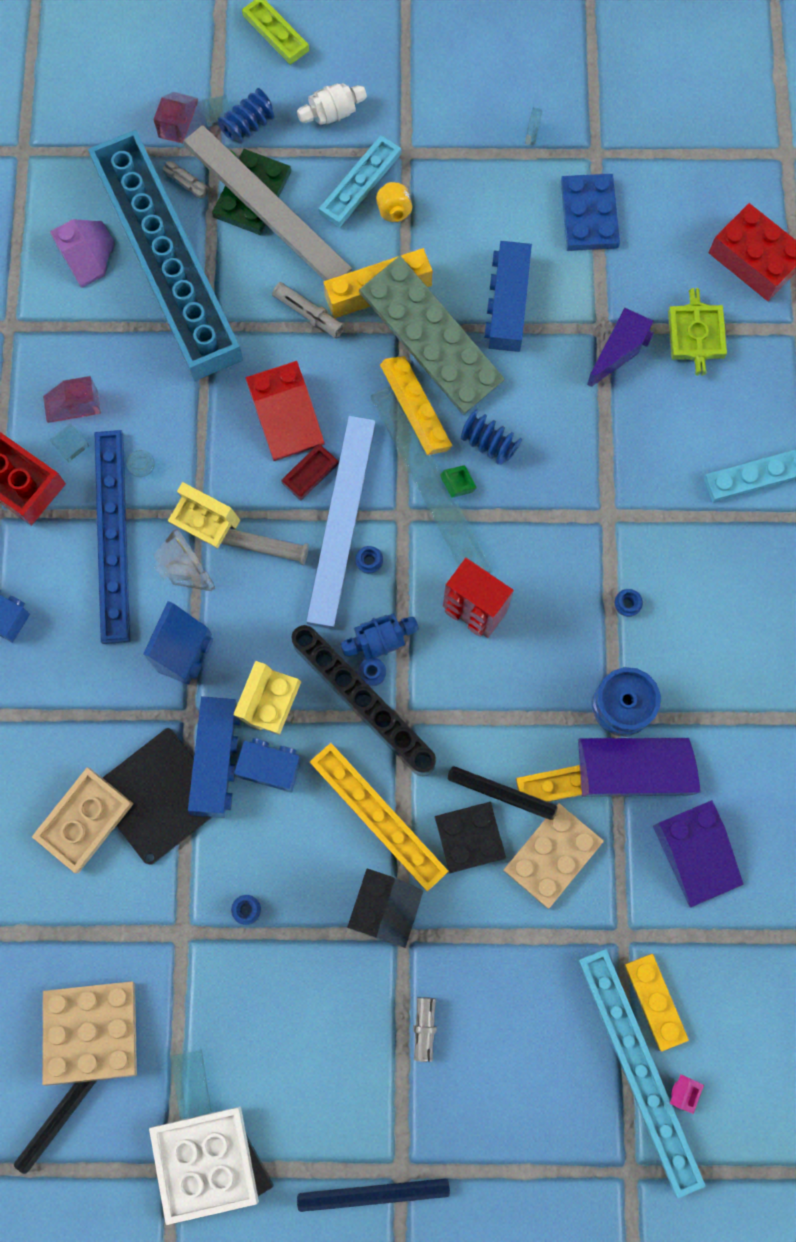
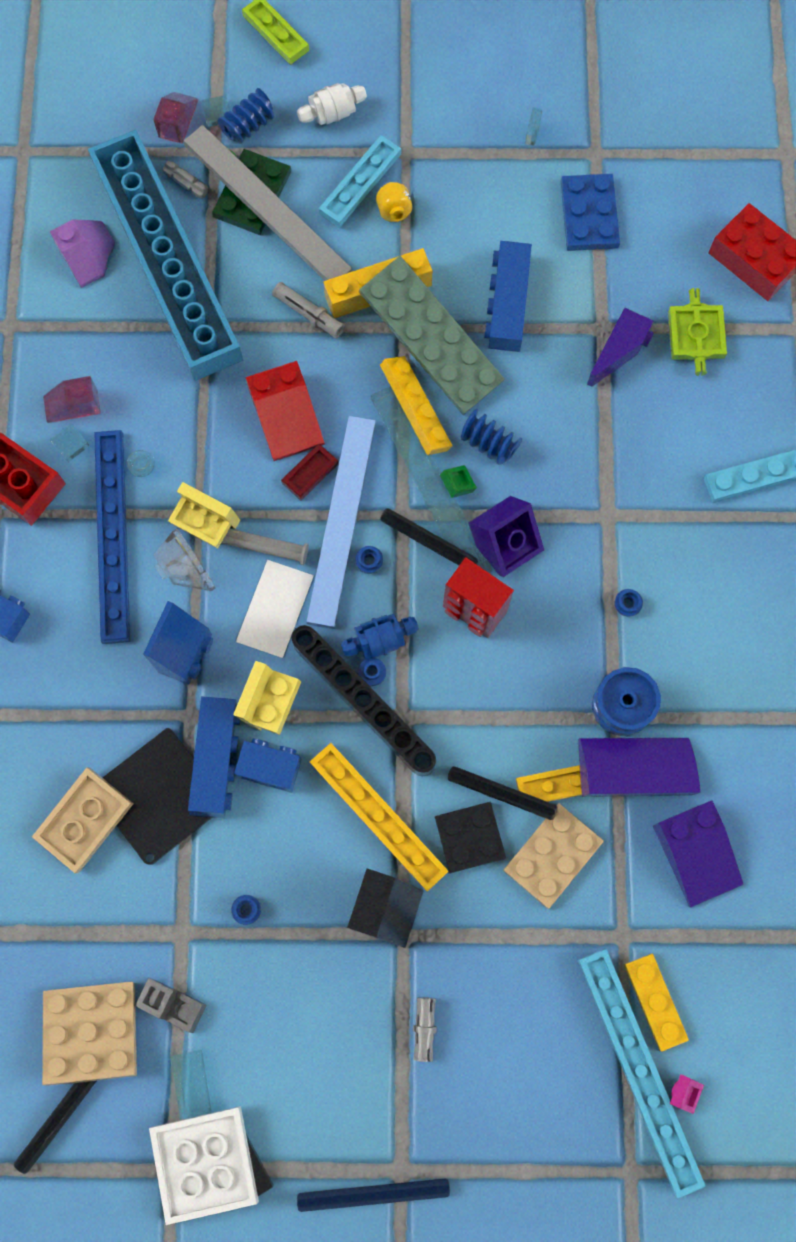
none -> dark grey slope [135,978,206,1033]
none -> white sticker [236,560,314,658]
none -> black axle [380,508,478,565]
none -> dark purple slope [468,496,544,577]

